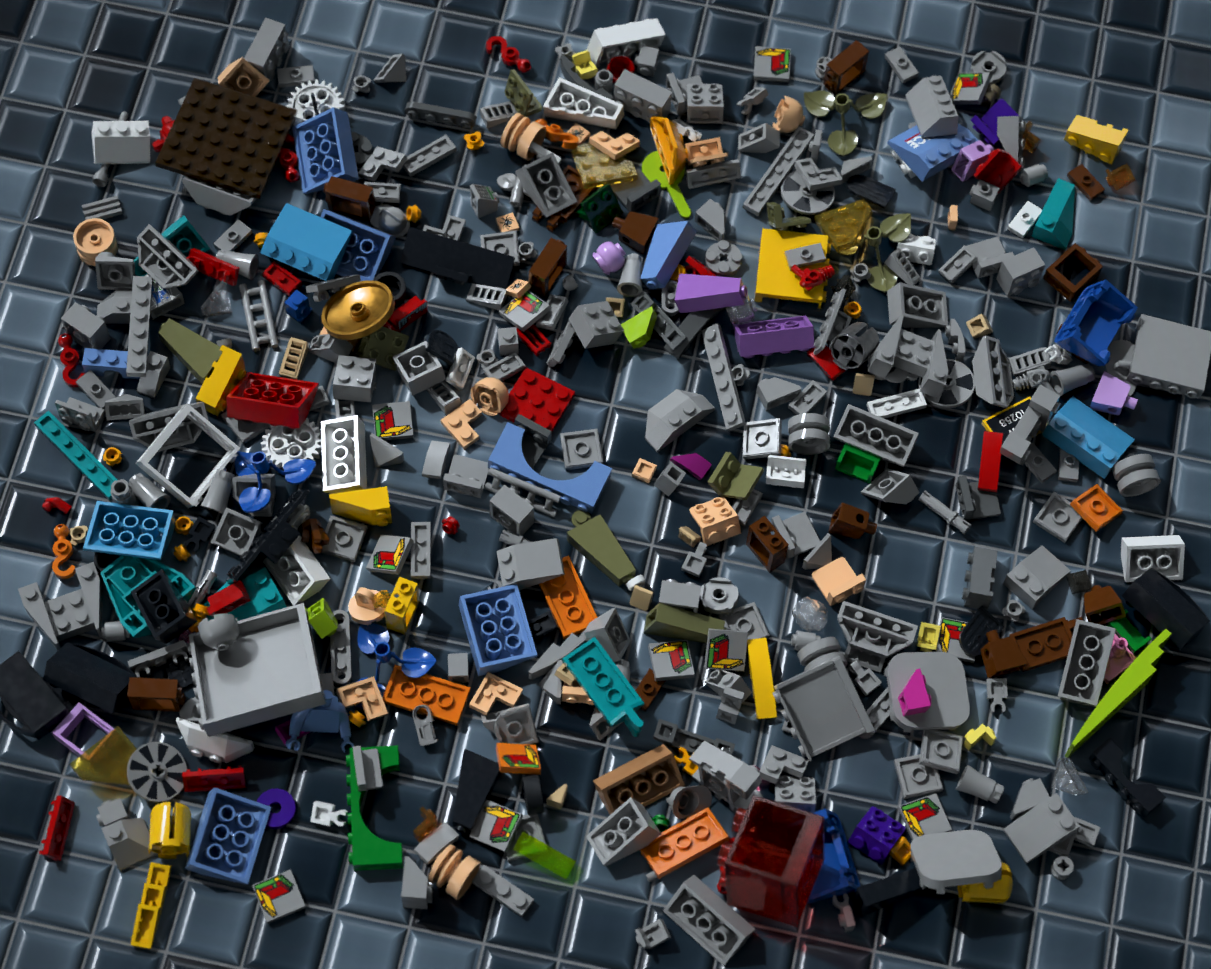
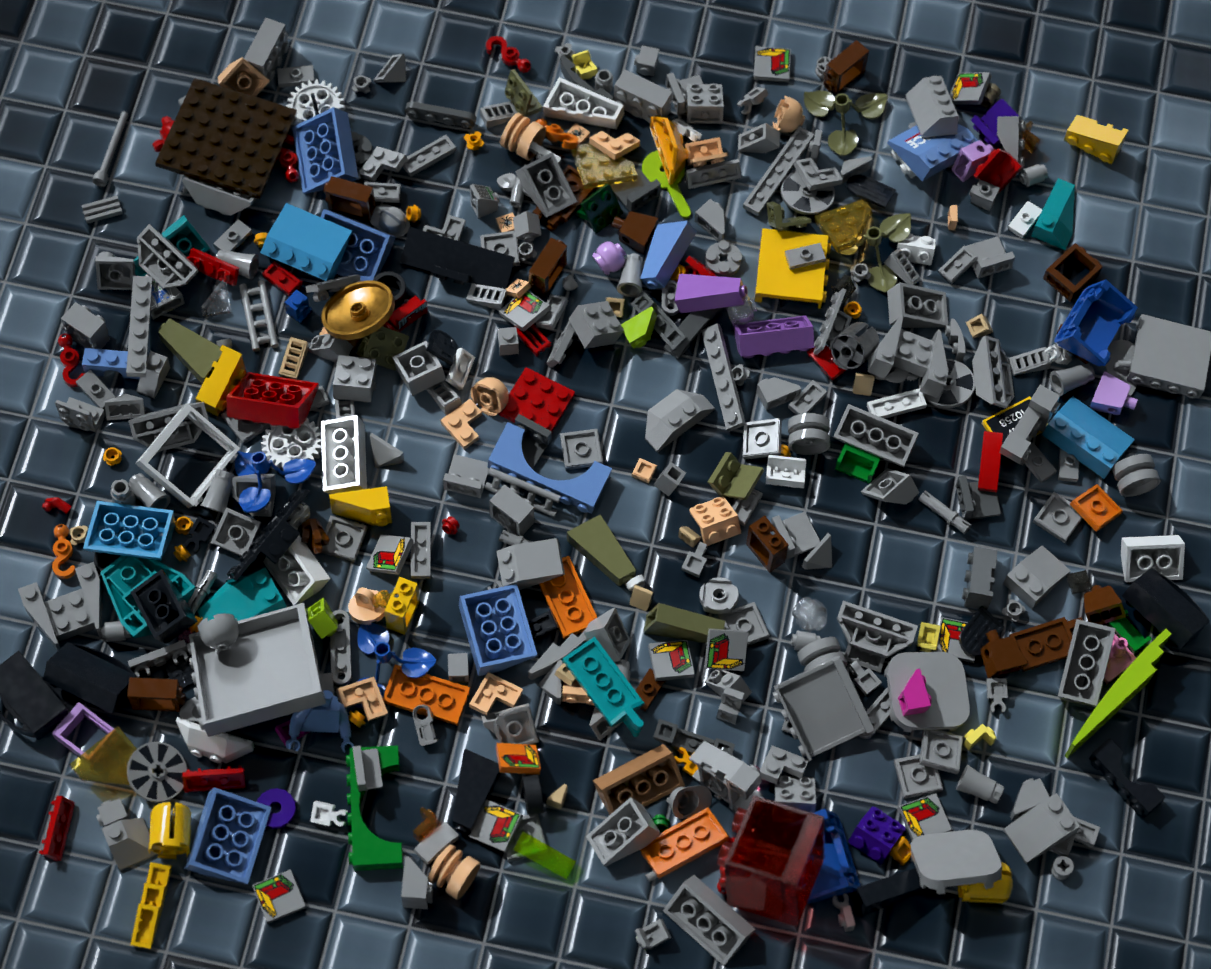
teal plate [34,411,117,501] -> none
light nougat wheel [73,218,118,266] -> none
white slope [92,121,150,164] -> none
light grey slope [97,289,132,324] -> none
light orange plate [192,603,210,618] -> none
red panel [207,580,251,617] -> none
tile [372,401,414,441] -> none
light grey slope [422,440,451,479] -> none
light grey plate [472,865,534,917] -> none
light grey plate [476,349,498,369] -> none
light grey plate [484,352,526,382] -> none
olive plate [572,510,591,527] -> none
white wedge [587,18,666,68] -> none
red hair [606,55,635,83] -> none
light grey brick [659,579,701,613] -> none
magenta slope [670,453,712,480] -> none
yellow slope [747,638,777,719] -> none
red piece [790,265,835,291] -> none
light nougat bracket [812,557,866,606] -> none
reddish brown torso [828,502,877,539] -> none
light grey plate [884,47,919,83] -> none
light grey plate [970,51,1006,84] -> none
light grey brick [996,247,1045,297] -> none
light grey piece [1012,366,1056,393] -> none
clear slope [1051,757,1088,795] -> none
reddish brown plate [1067,164,1105,201] -> none
clear orange bracket [1105,163,1136,191] -> none
none -> light grey brick [513,211,541,242]

